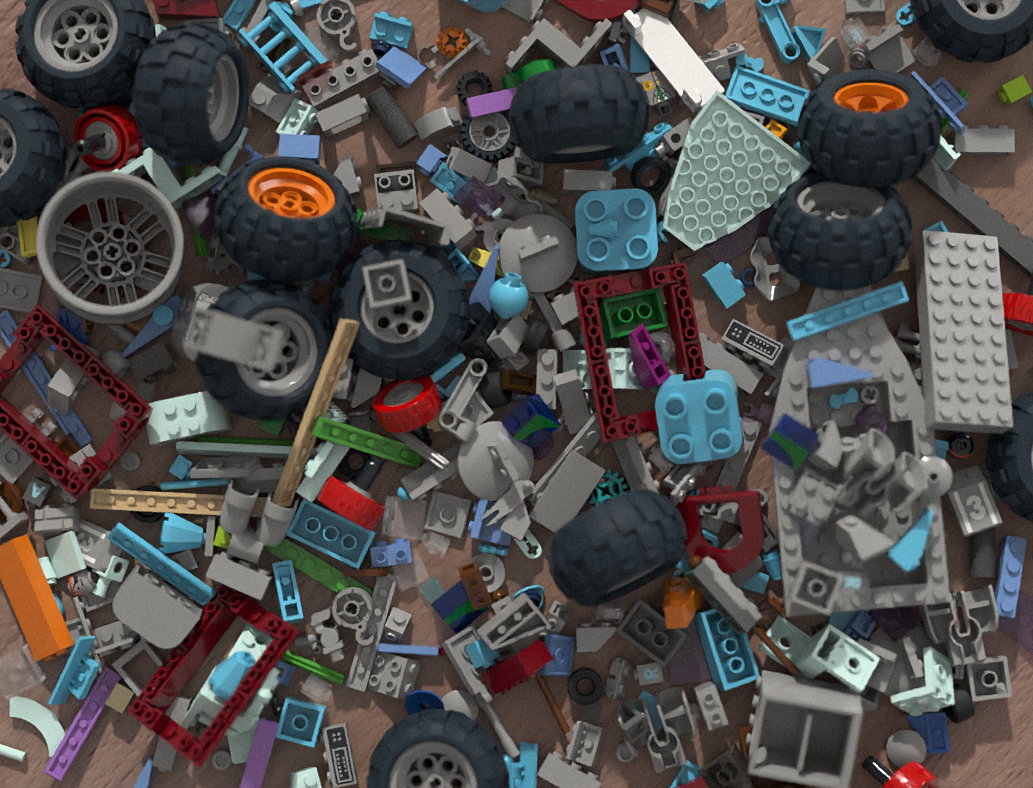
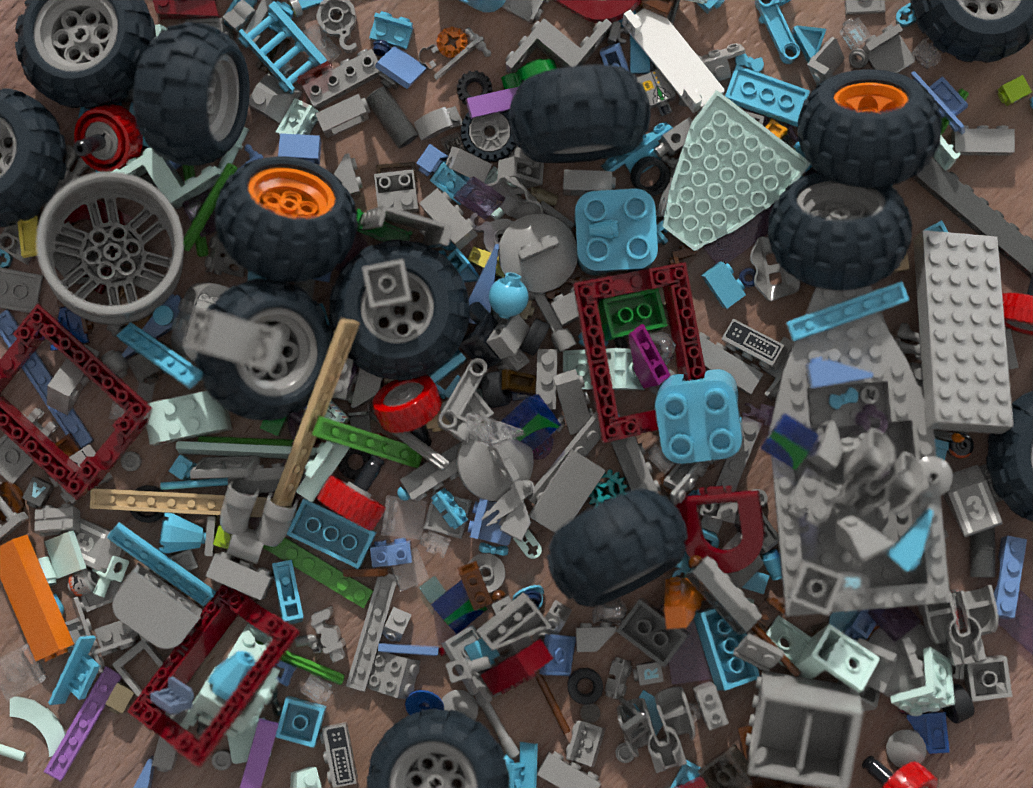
light grey piece [332,587,375,645] -> none
none -> medium azure tile [117,322,204,389]
none -> sand blue bracket [150,677,194,715]
none -> bright green axle [183,163,237,251]
none -> light grey leg [223,0,256,33]
none -> medium azure hinge [431,488,468,530]
none -> light grey bracket [446,656,491,683]
none -> clear bracket [466,412,524,447]
none -> light grey plate [733,633,784,672]
none -> piece [934,430,965,443]

